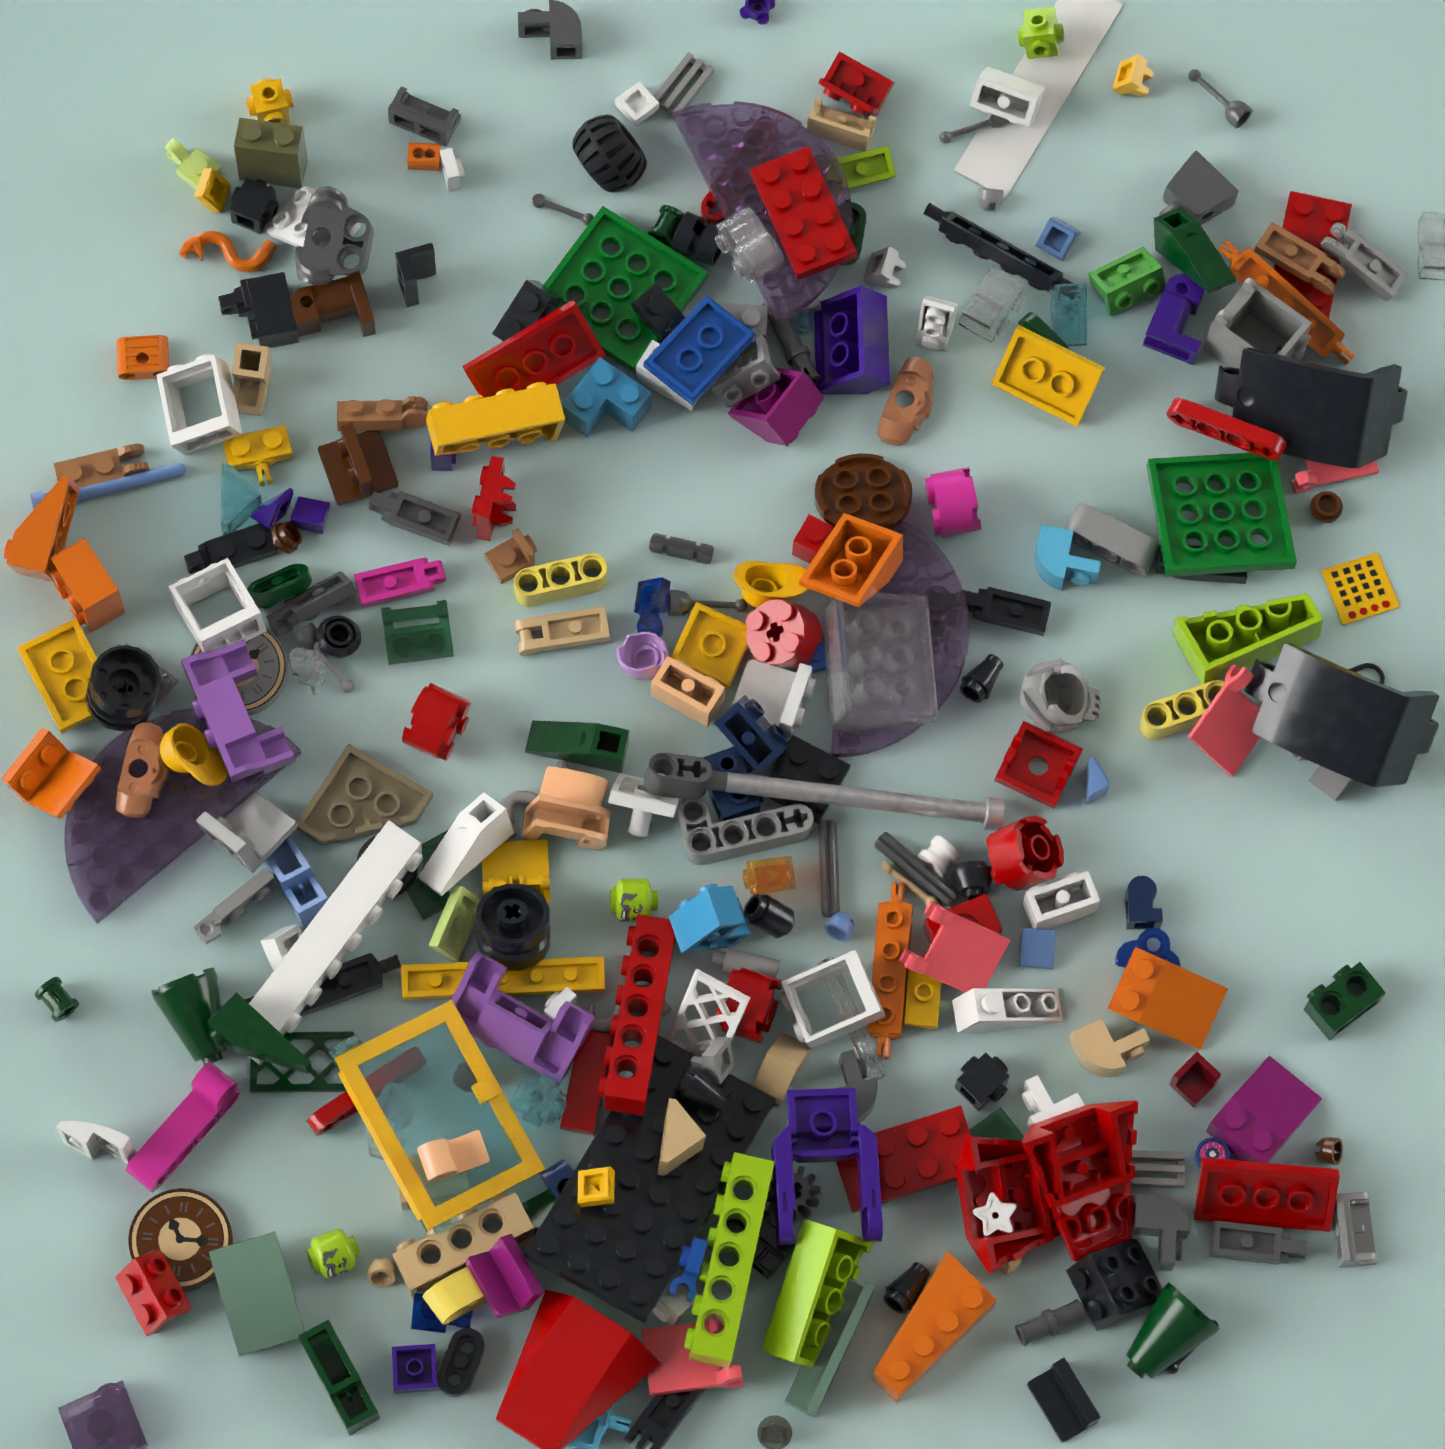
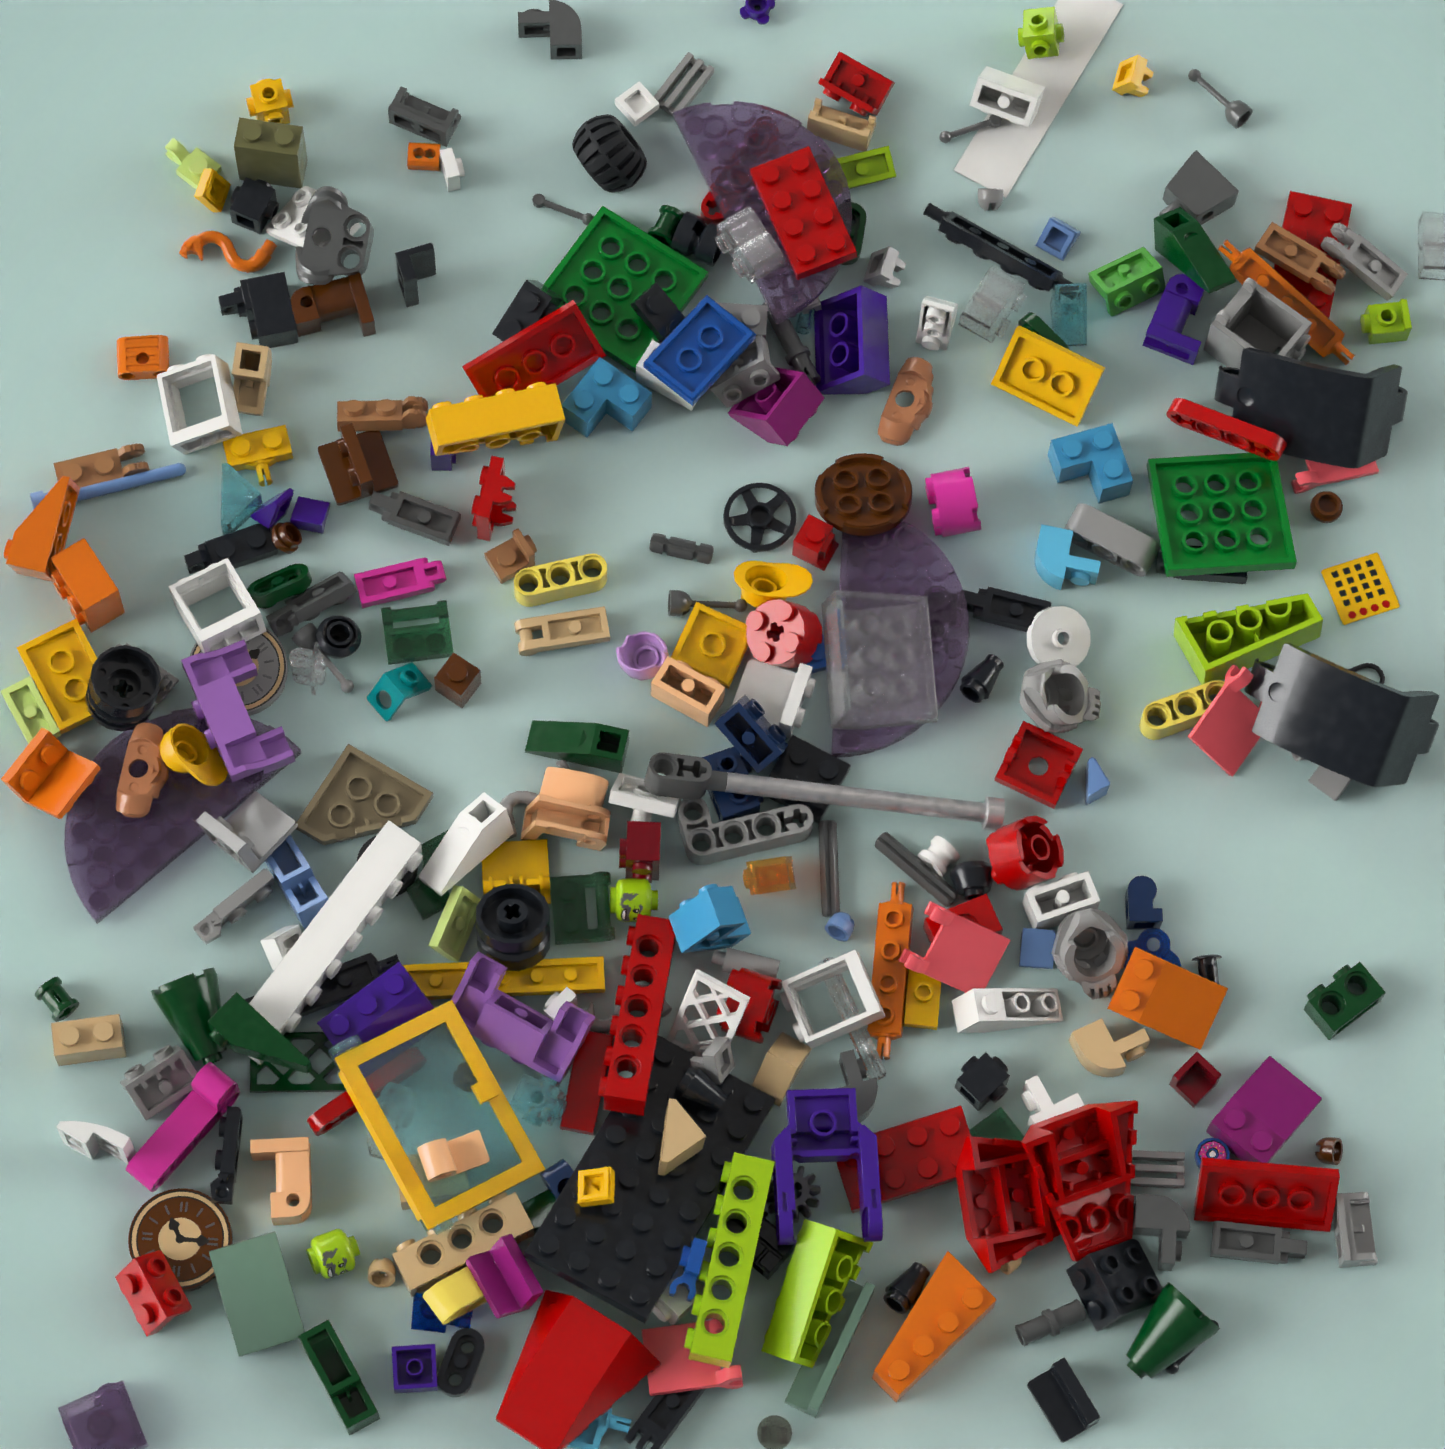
red brick [402,683,471,761] -> none
clear blue plate [634,577,671,637] -> none
black brick [744,894,795,938] -> none
orange slope [799,513,903,607] -> none
tan hinge [880,861,938,906] -> none
white plate [973,1192,1017,1236] -> none
none -> yellowish green plate [1,676,61,744]
none -> tan brick [51,1014,127,1066]
none -> light grey bracket [120,1045,197,1121]
none -> black hinge [210,1106,243,1205]
none -> light nougat piece [250,1137,312,1225]
none -> dark purple slope [317,962,442,1078]
none -> teal bracket [367,662,433,722]
none -> reddish brown brick [434,652,481,708]
none -> clear green plate [550,872,615,945]
none -> dark red brick [619,821,661,883]
none -> black wheel [723,483,796,553]
none -> white plate [1026,606,1091,666]
none -> dark azure brick [1047,423,1133,504]
none -> light grey helmet [1051,908,1128,1000]
none -> black piece [1192,954,1222,984]
none -> lime brick [1360,299,1412,344]

